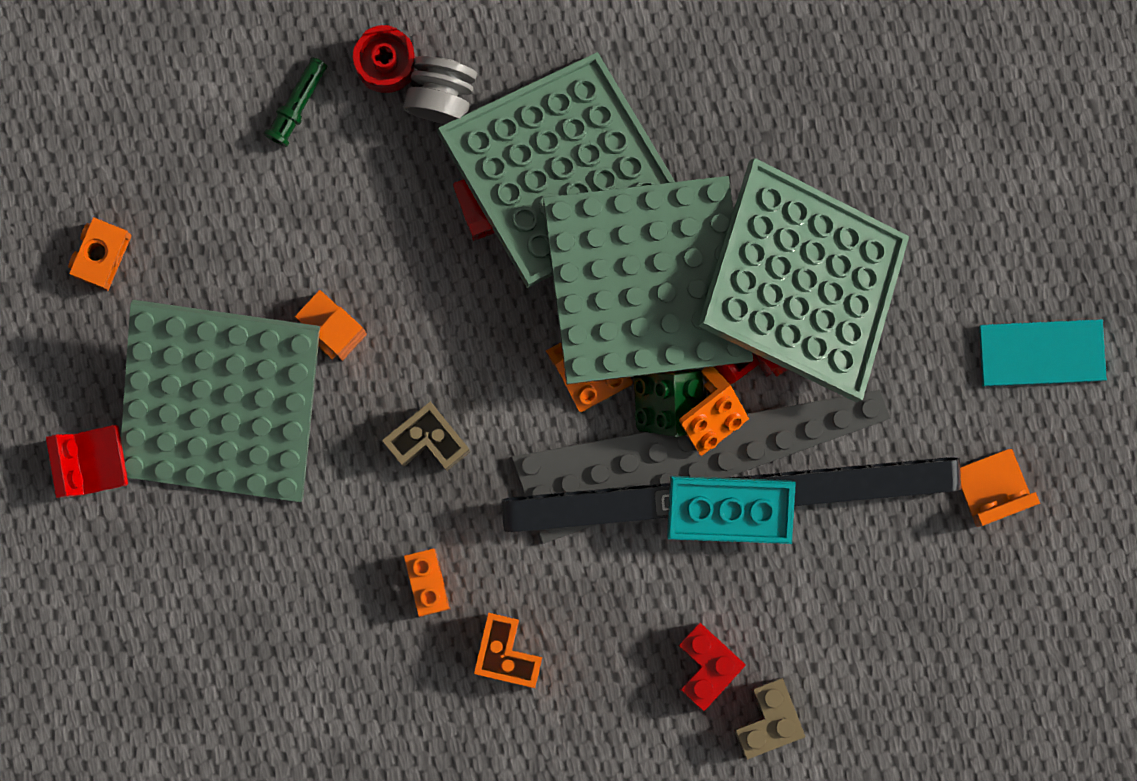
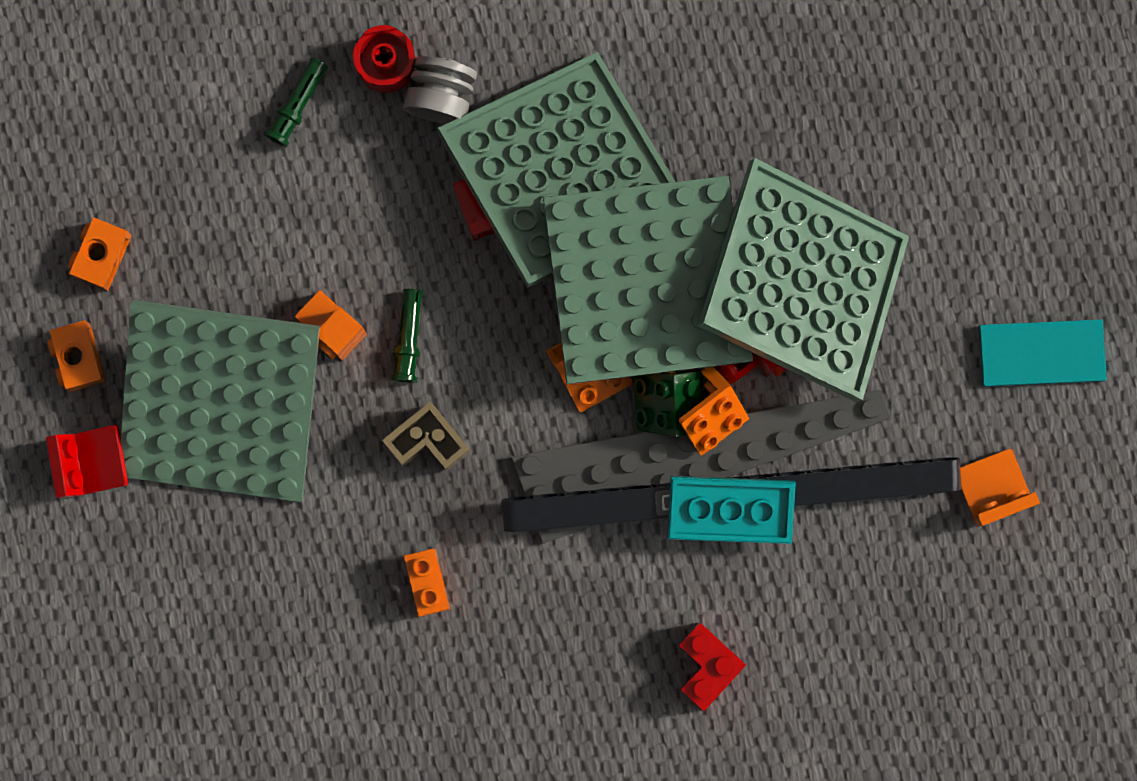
orange brick [474,613,542,688] -> none
dark tan brick [734,678,806,760] -> none
none -> orange brick [47,320,106,392]
none -> dark green pin [390,288,423,383]

